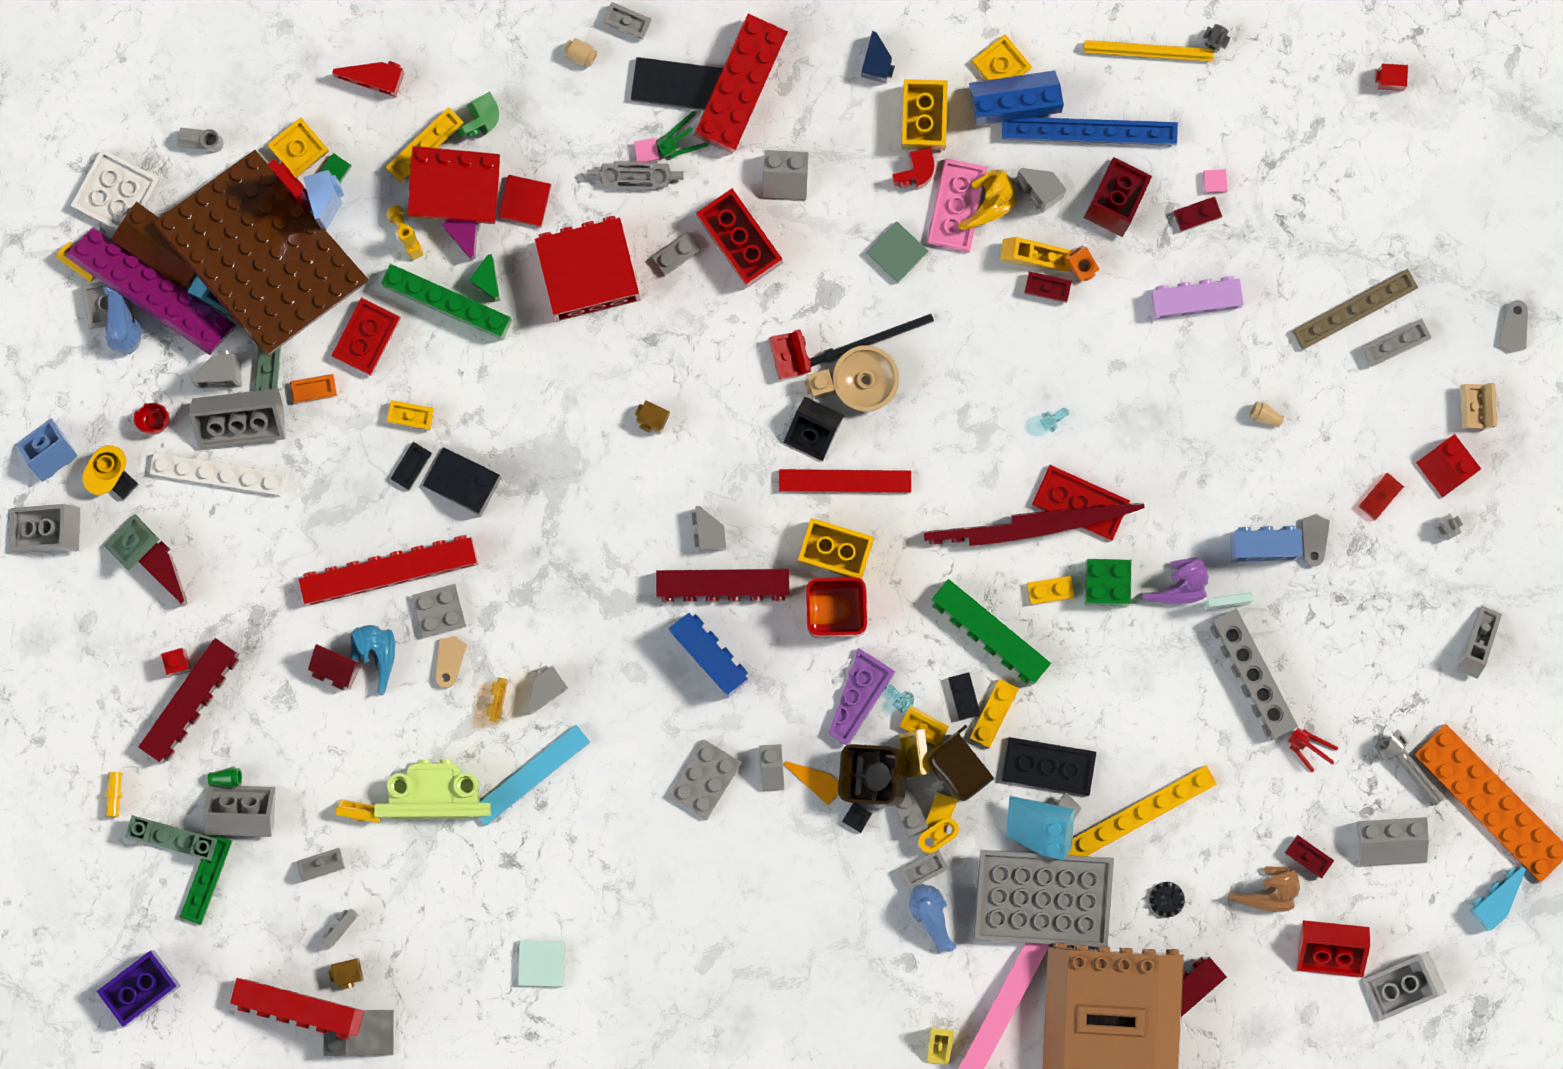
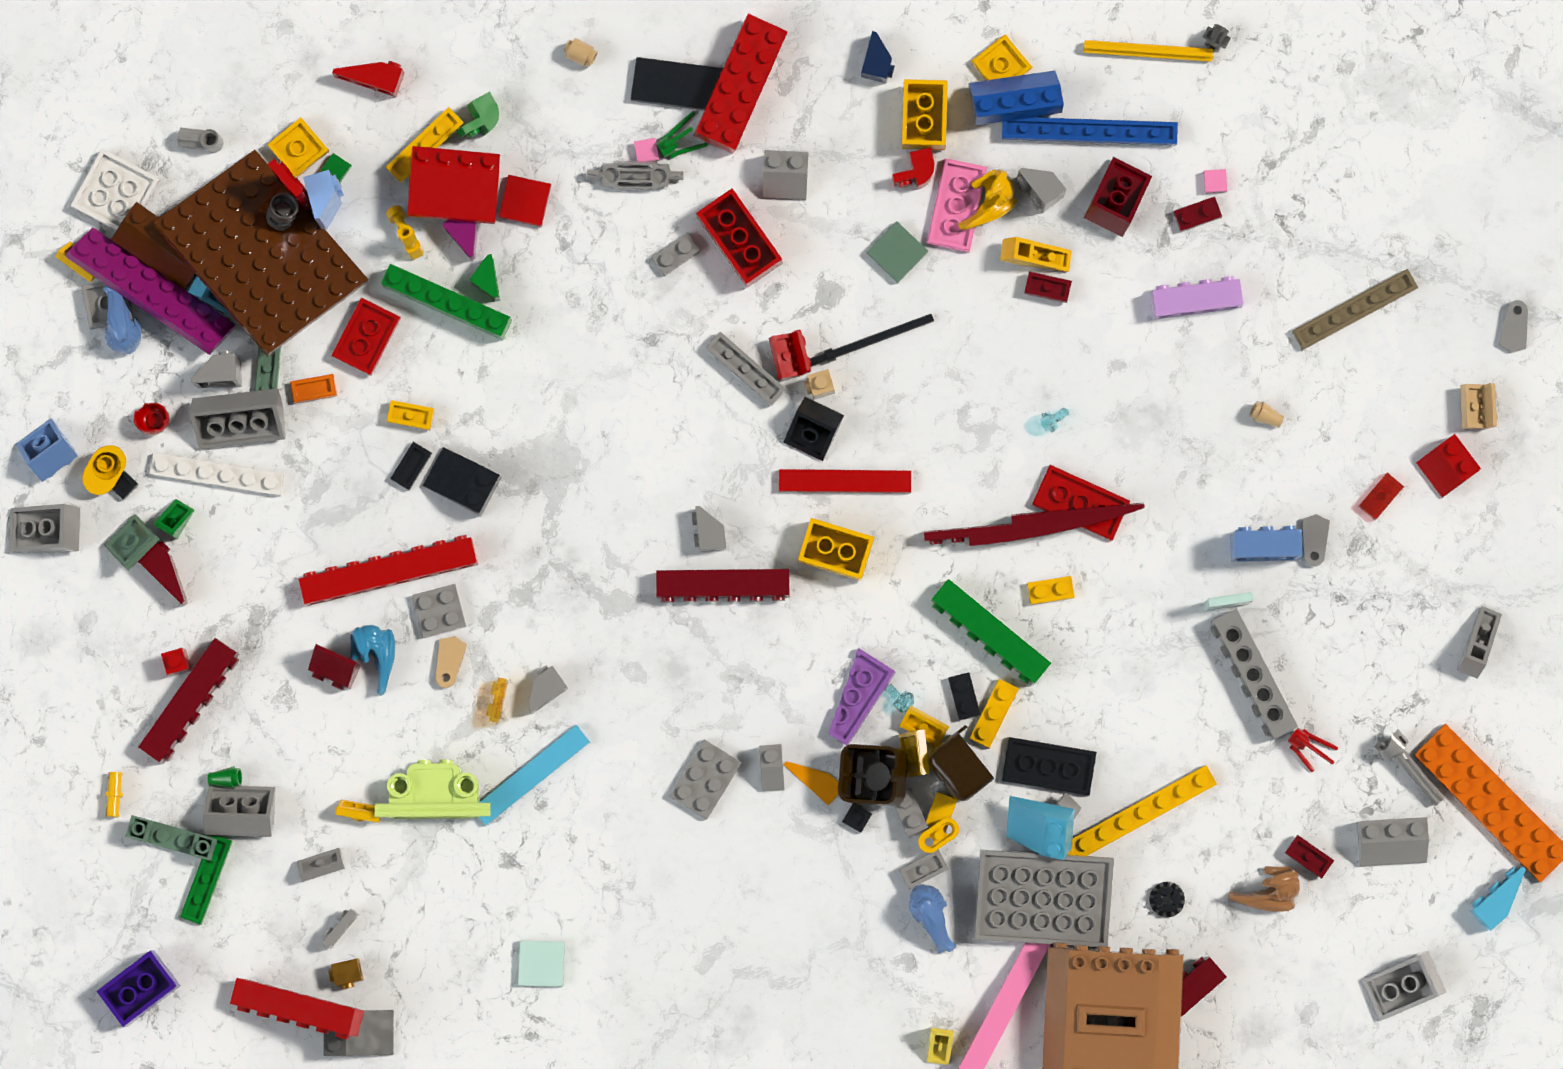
red brick [535,216,641,322] -> none
light grey plate [603,2,652,40] -> none
pearl gold brick [635,400,670,434] -> none
blue slope [668,613,748,698] -> none
red piece [806,577,867,638] -> none
tan dish [833,346,899,412] -> none
orange brick [1063,245,1100,281] -> none
green brick [1084,559,1132,606] -> none
medium lavender hair [1140,557,1209,604] -> none
red slope [1297,920,1370,978] -> none
light grey plate [1362,319,1432,367] -> none
red brick [1375,63,1408,91] -> none
light grey gear [1434,513,1463,541] -> none
none -> green slope [154,499,194,539]
none -> dark grey wheel [266,192,299,231]
none -> light grey plate [706,332,786,406]

